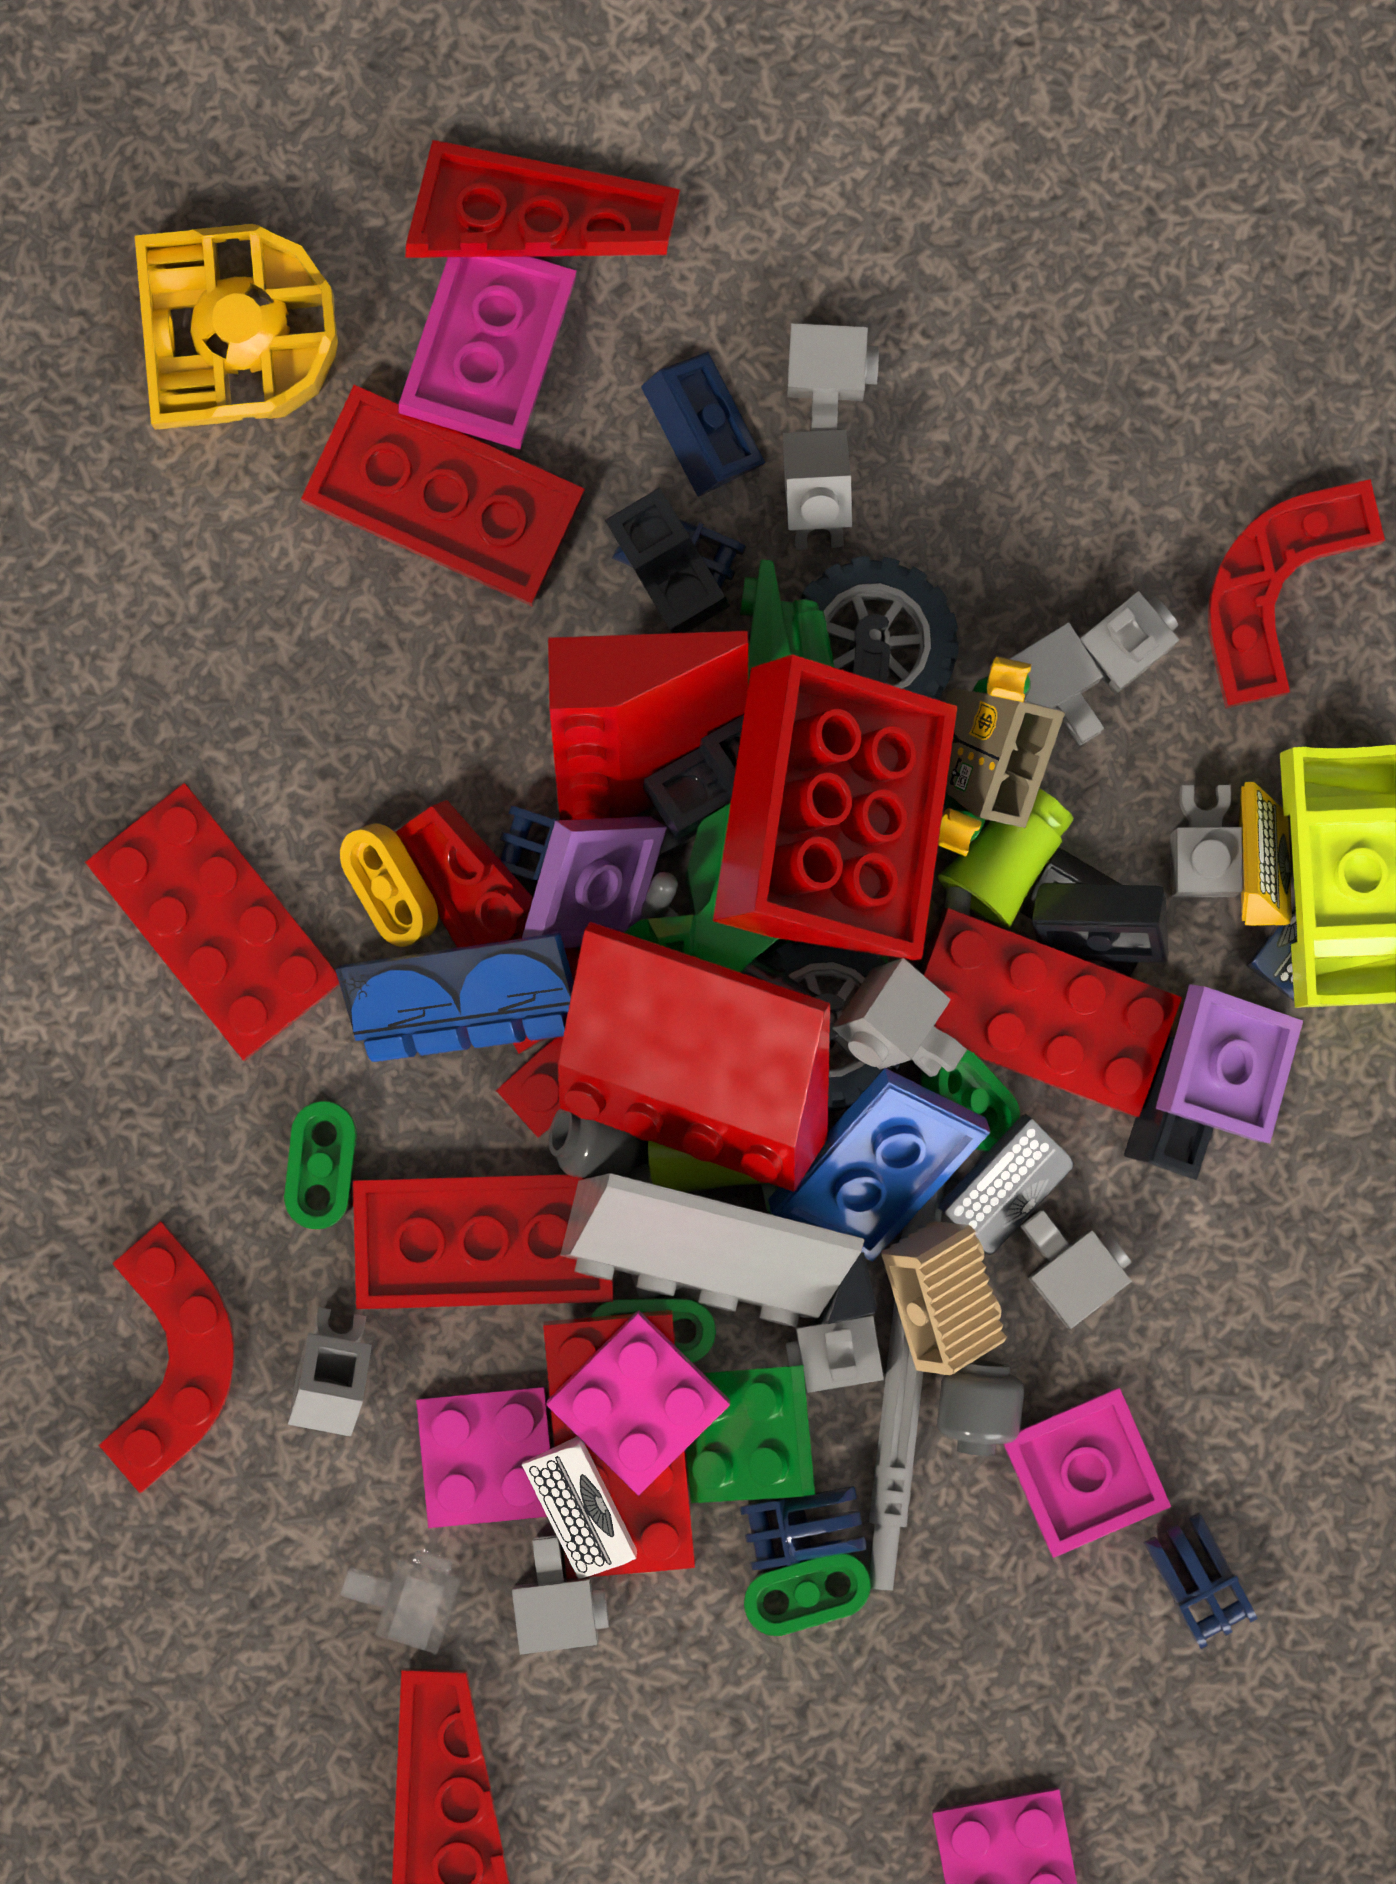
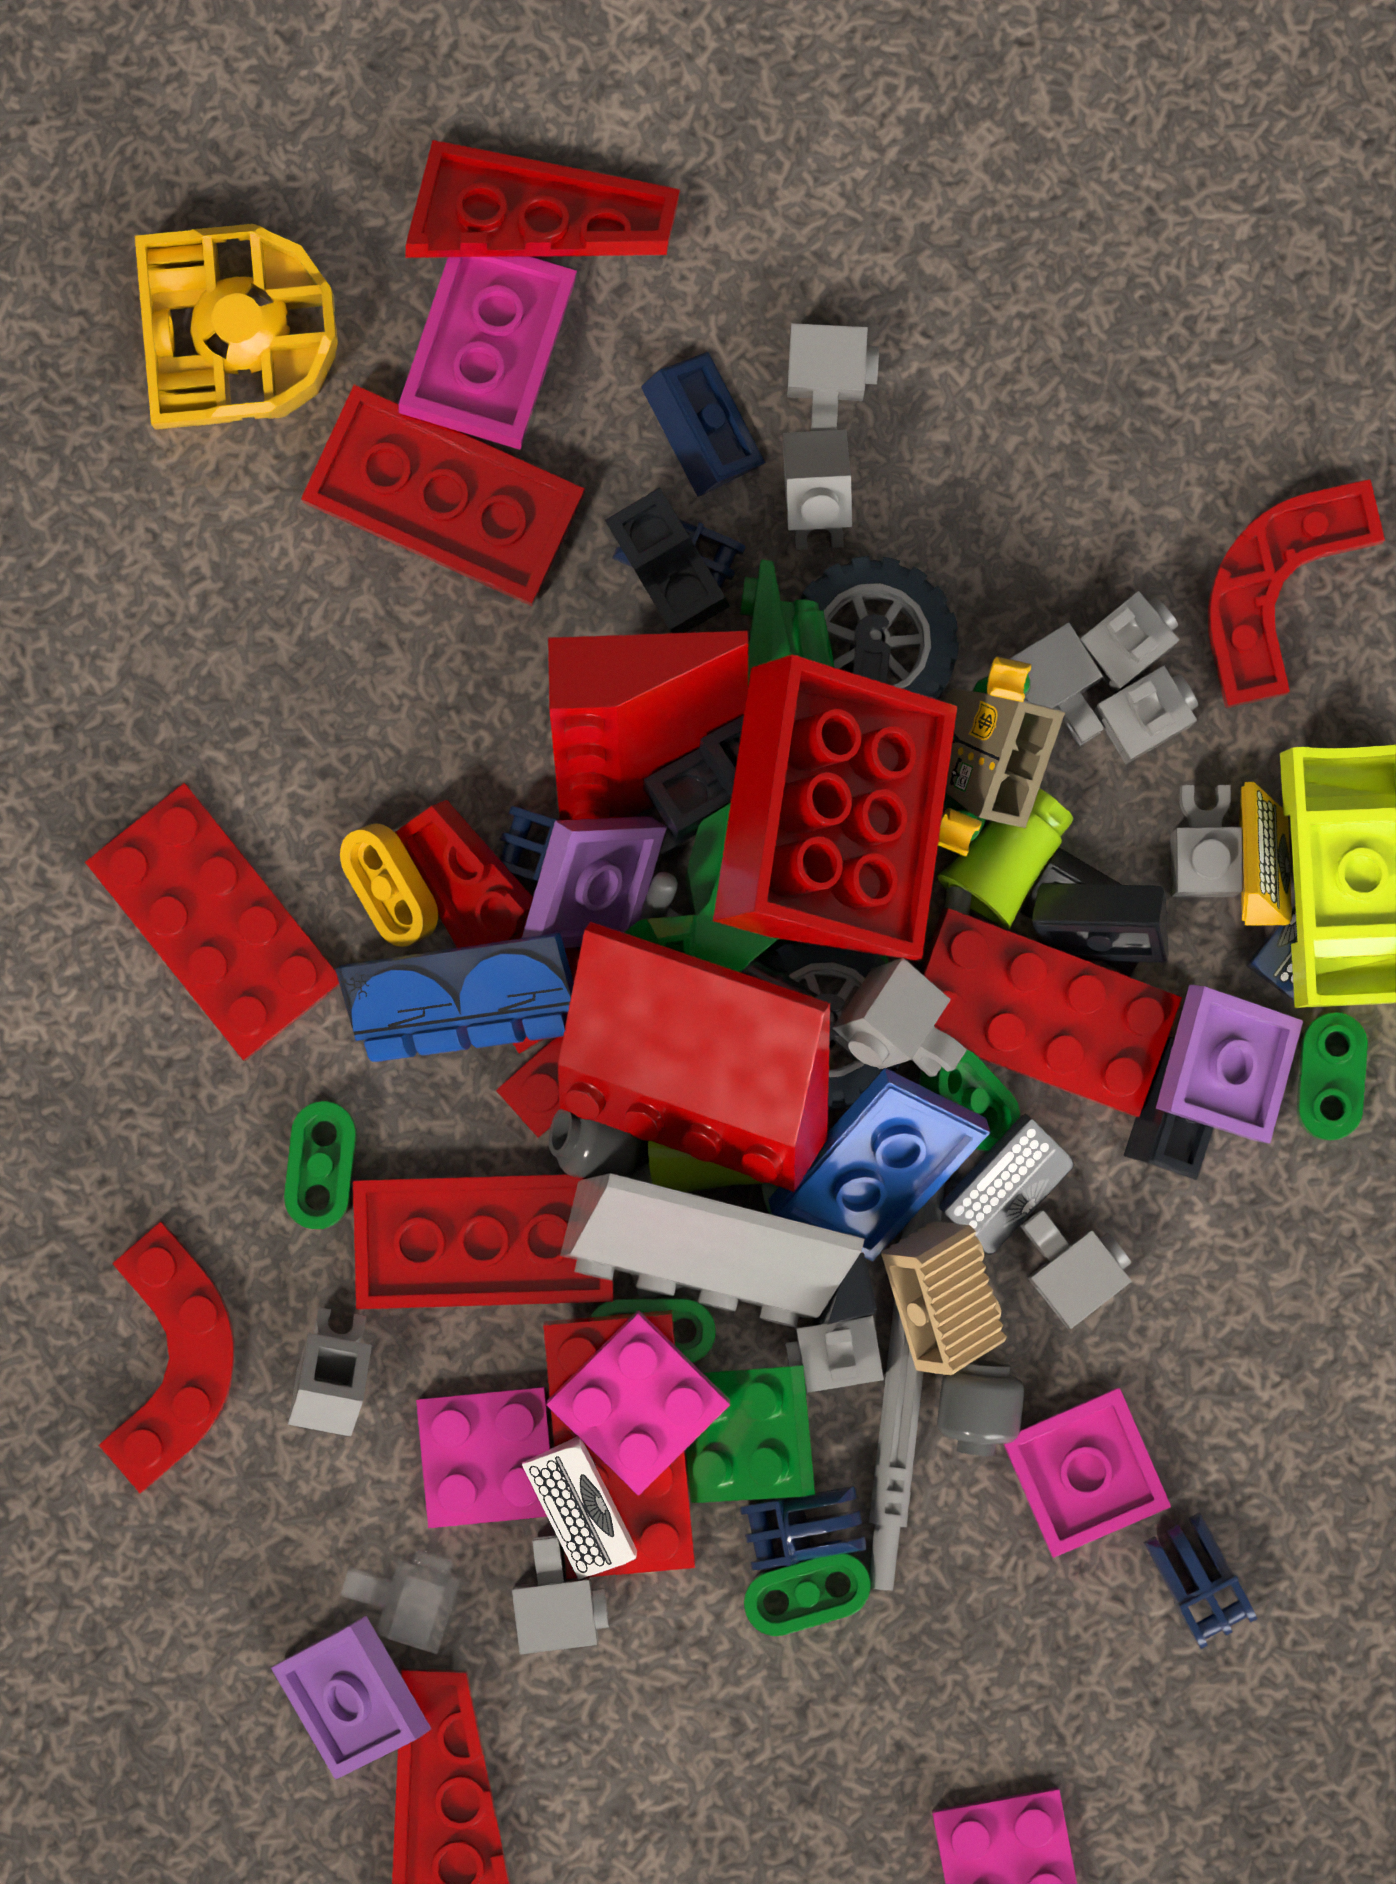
none -> medium lavender plate [271,1616,431,1780]
none -> light grey brick [1093,665,1198,765]
none -> green plate [1297,1013,1368,1141]

